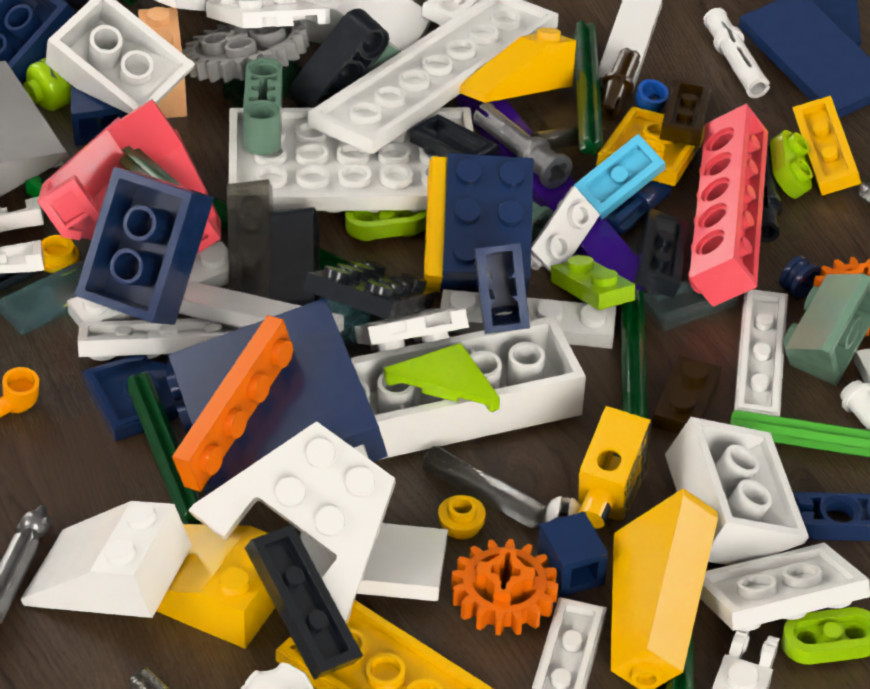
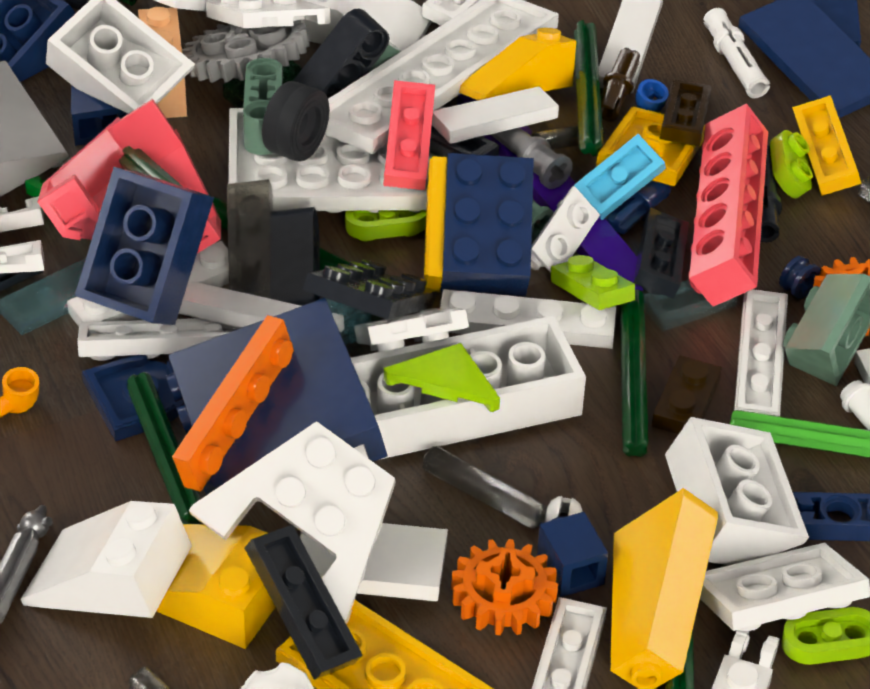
lime head [23,57,71,111] -> none
yellow plate [41,235,80,274] -> none
yellow plate [438,495,486,540] -> none
dark blue torso [474,242,530,334] -> none
yellow torso [578,406,651,528] -> none
none -> black tyre [262,81,330,161]
none -> coral plate [383,80,435,190]
none -> white tile [432,86,559,144]

